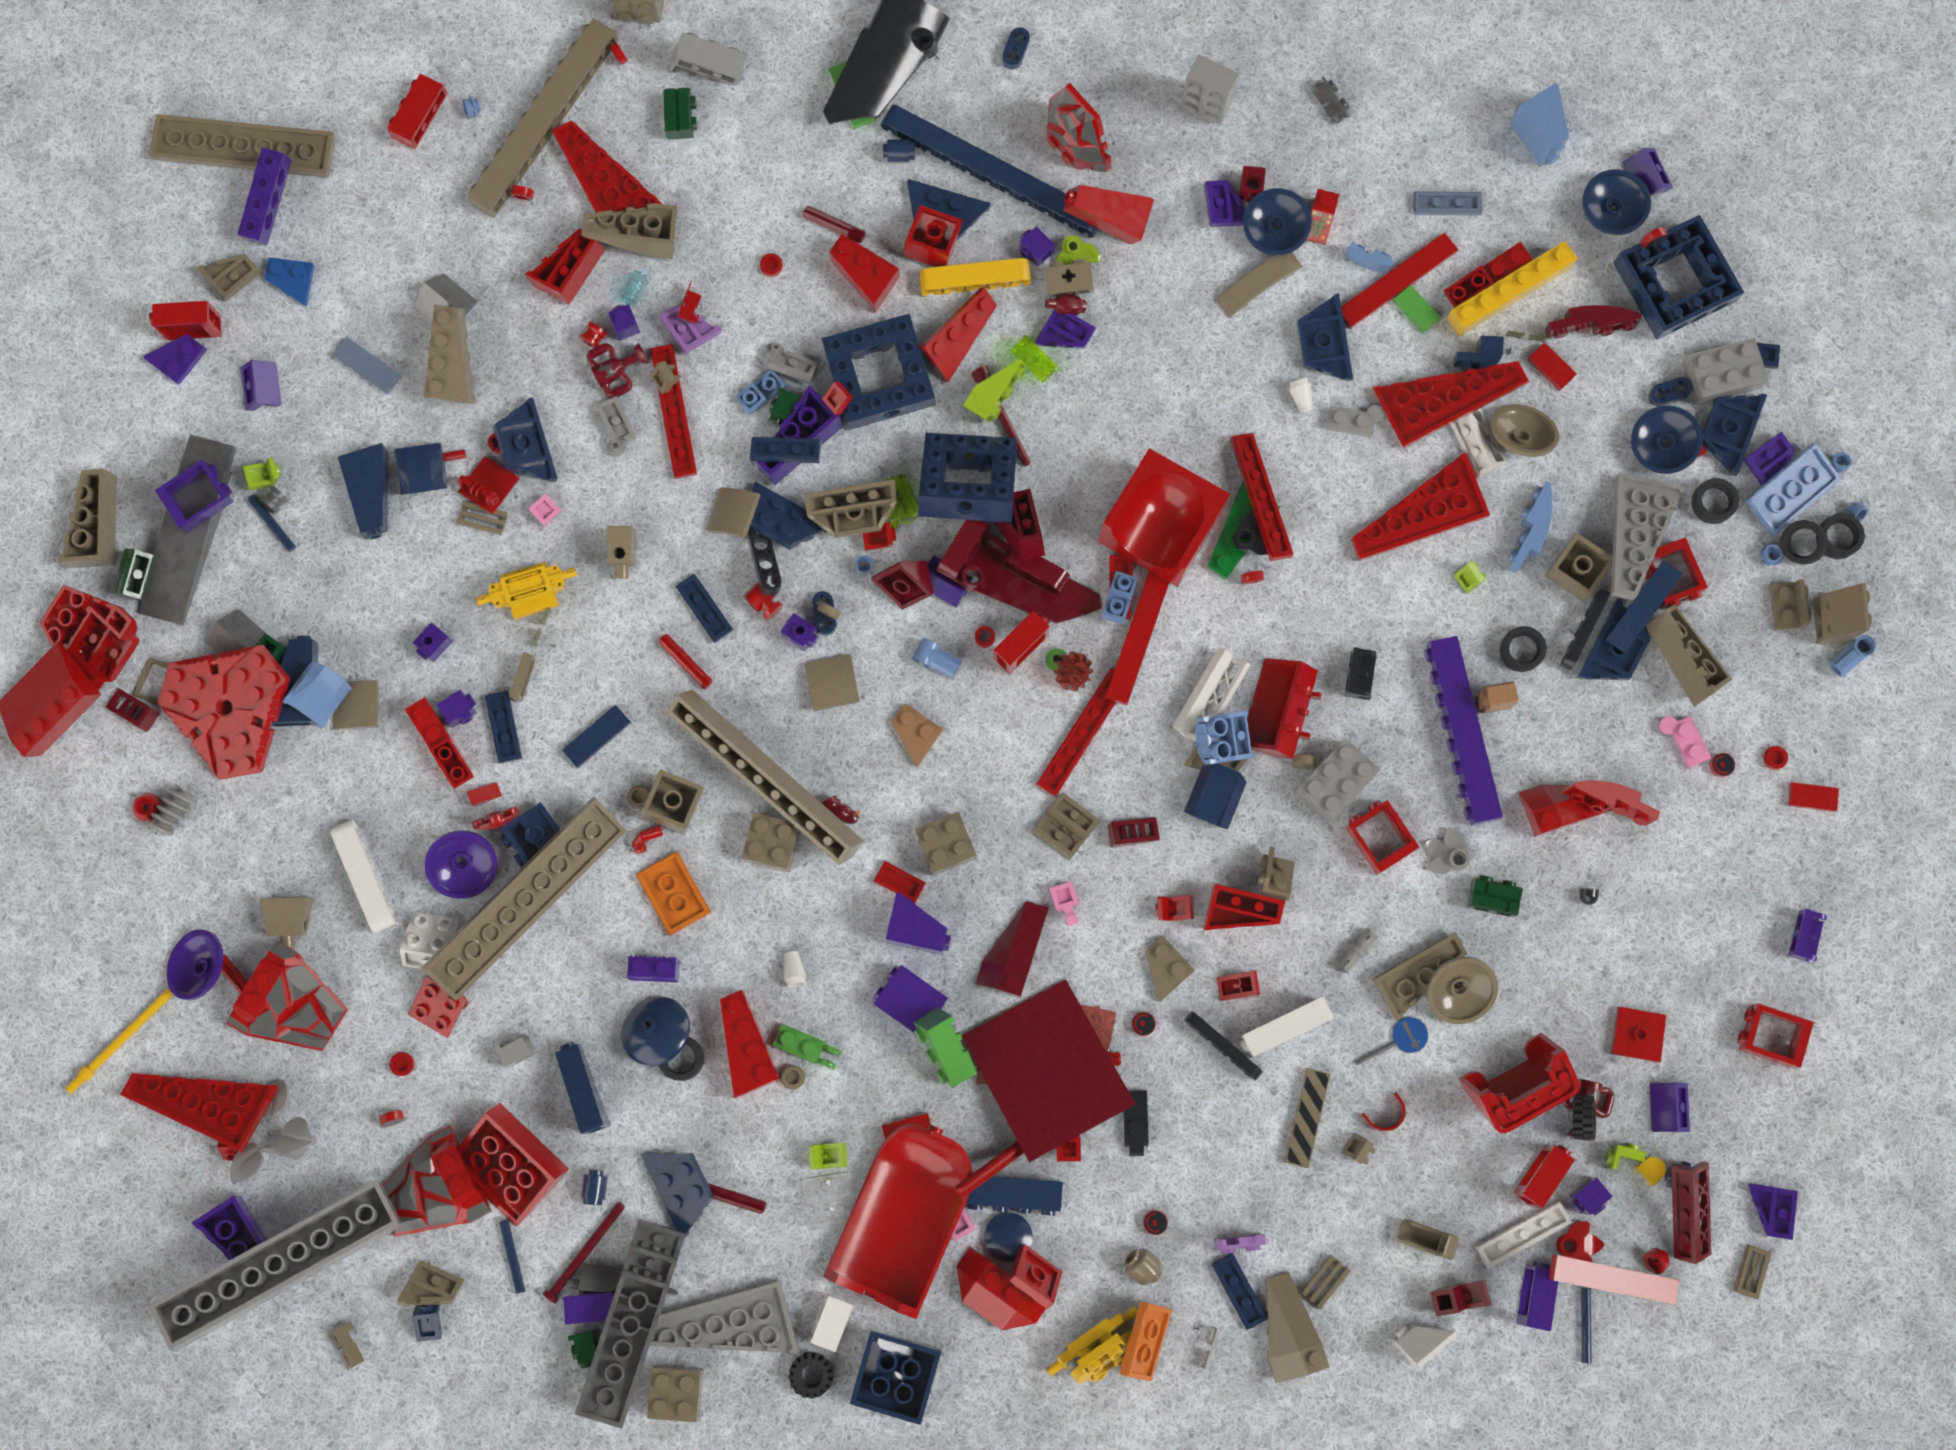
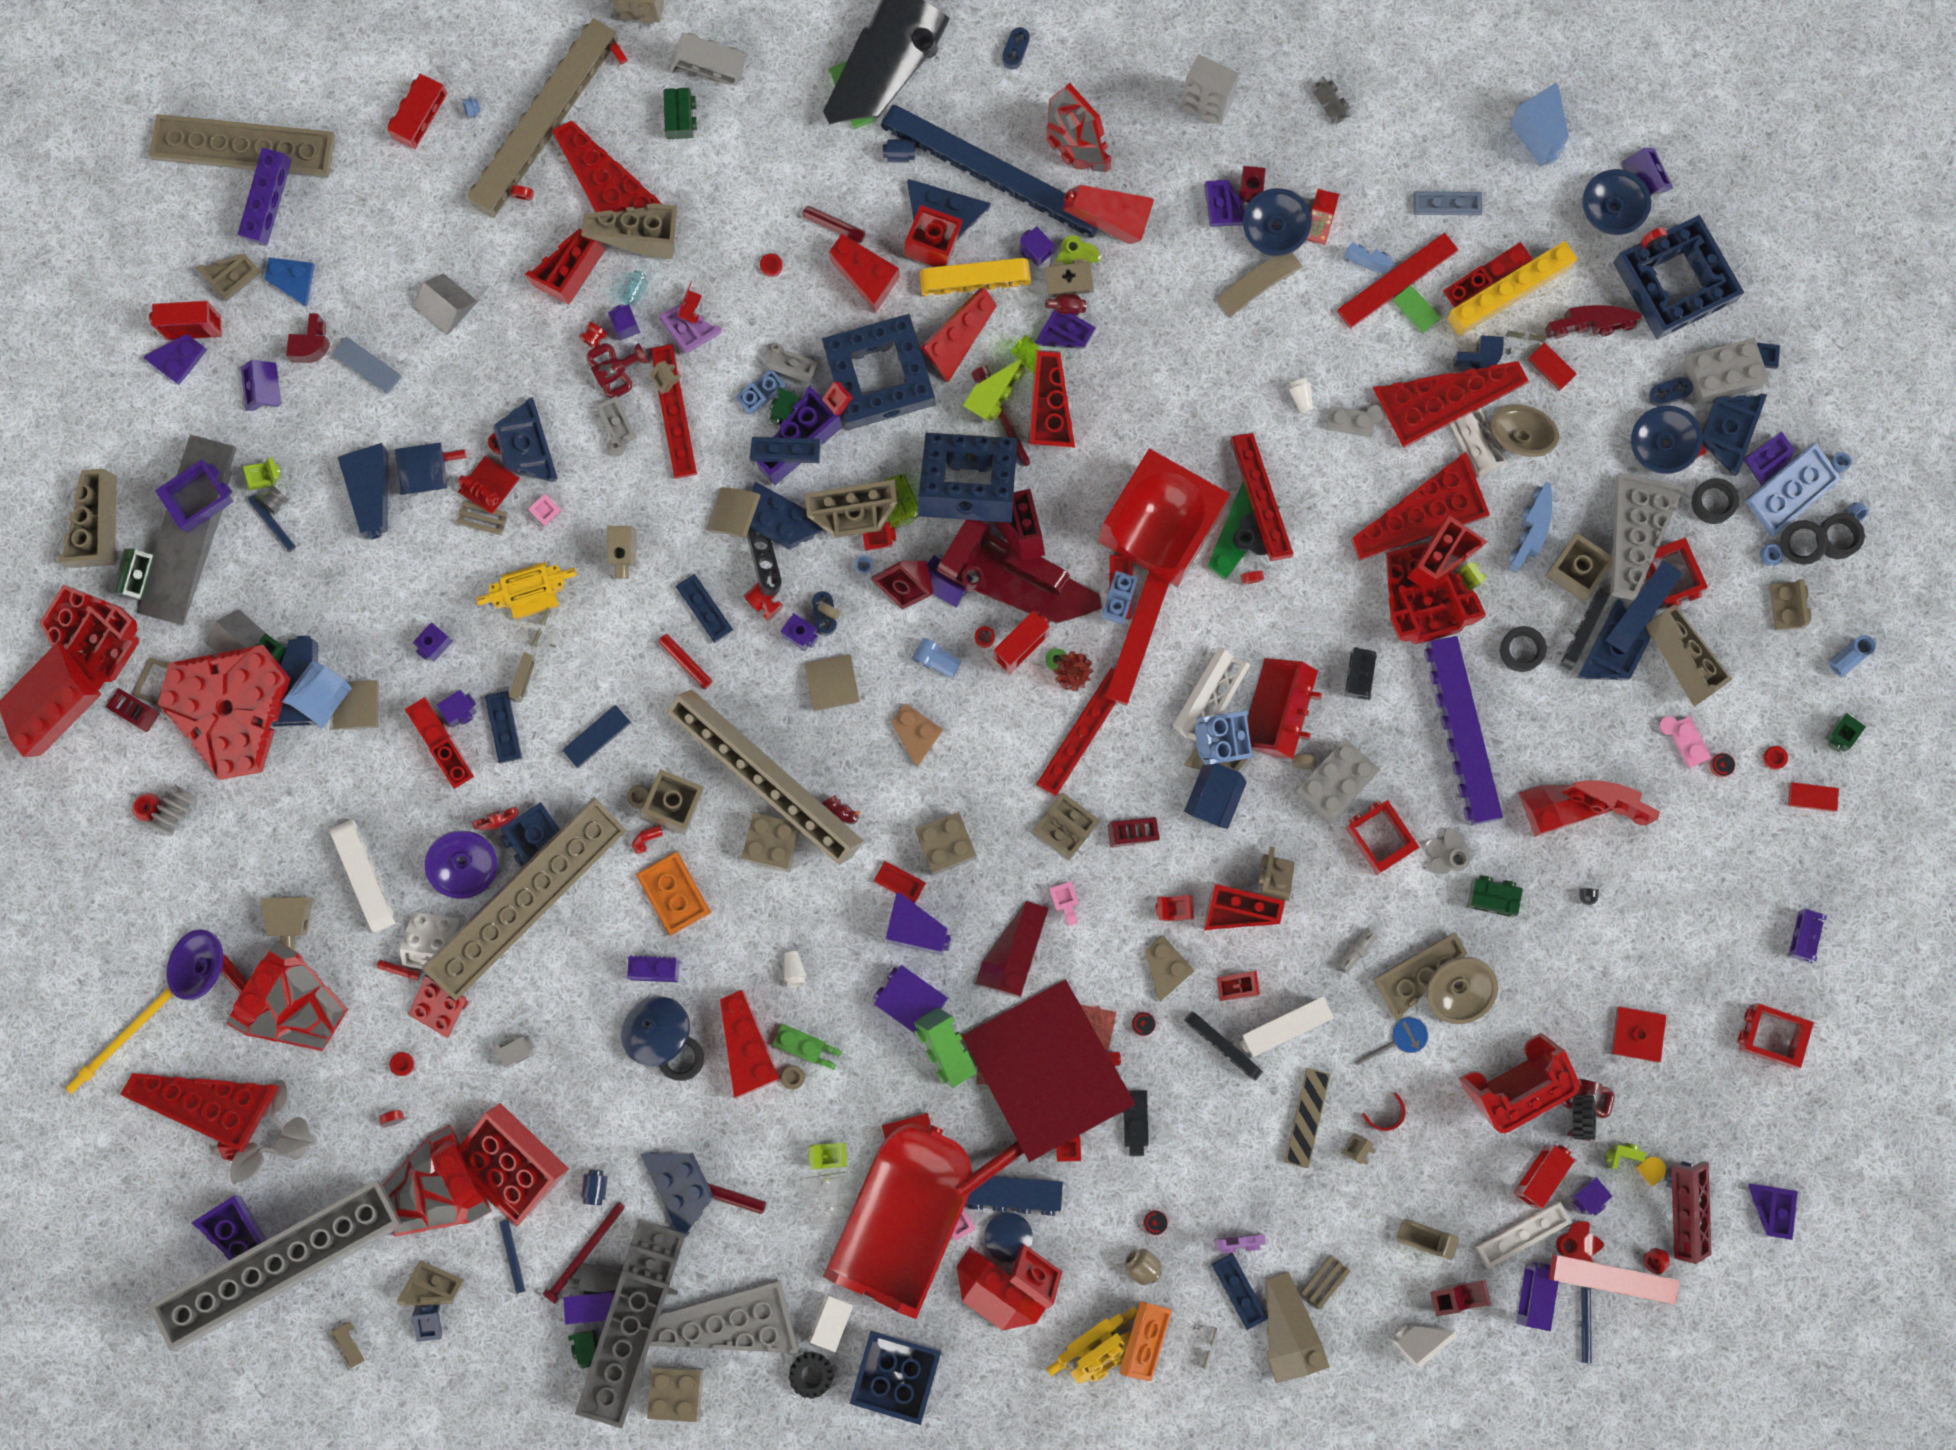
dark tan wedge [424,304,476,404] -> none
red piece [466,783,502,807] -> none
dark blue slope [555,1042,611,1135] -> none
dark blue wing [1296,293,1353,381] -> none
medium nougat brick [1475,681,1518,714] -> none
dark purple panel [1650,1083,1690,1132] -> none
dark tan tile [1733,1244,1772,1300] -> none
dark tan slope [1813,583,1872,645] -> none
none -> dark red brick [286,313,330,363]
none -> red wheel [377,959,421,981]
none -> red wedge [1028,350,1076,448]
none -> red wedge [1386,542,1486,644]
none -> red wedge [1407,516,1488,591]
none -> dark green brick [1825,713,1866,752]

